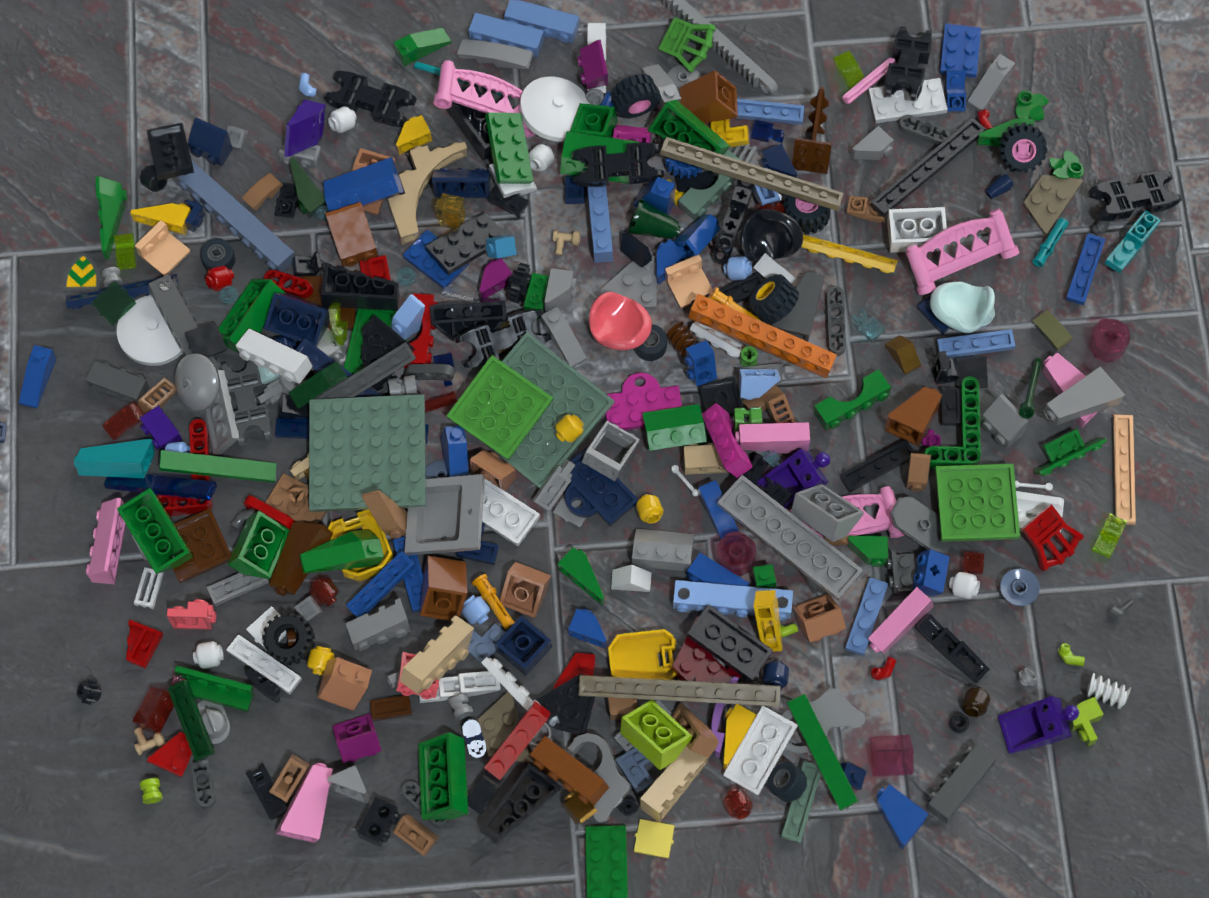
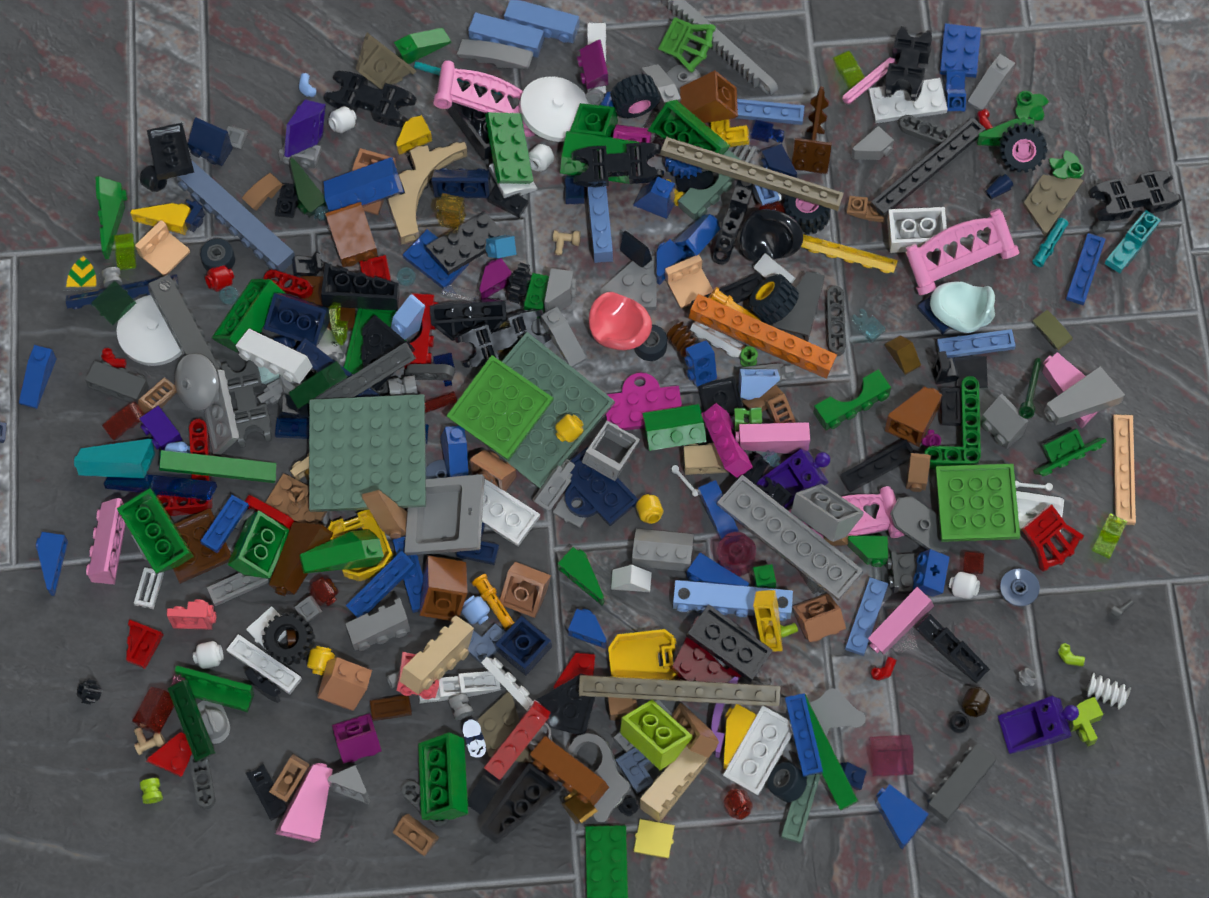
black piece [184,322,227,357] -> none
black brick [357,797,400,847] -> none
dark green cone [627,198,681,239] -> none
light blue head [724,256,752,281] -> none
dark blue head [763,660,789,690] -> none
clear pink brick [1089,318,1130,363] -> none
none -> blue slope [36,532,68,596]
none -> red arm [101,348,127,368]
none -> blue plate [200,495,249,553]
none -> dark tan wing [356,32,417,90]
none -> blue plate [785,693,823,777]

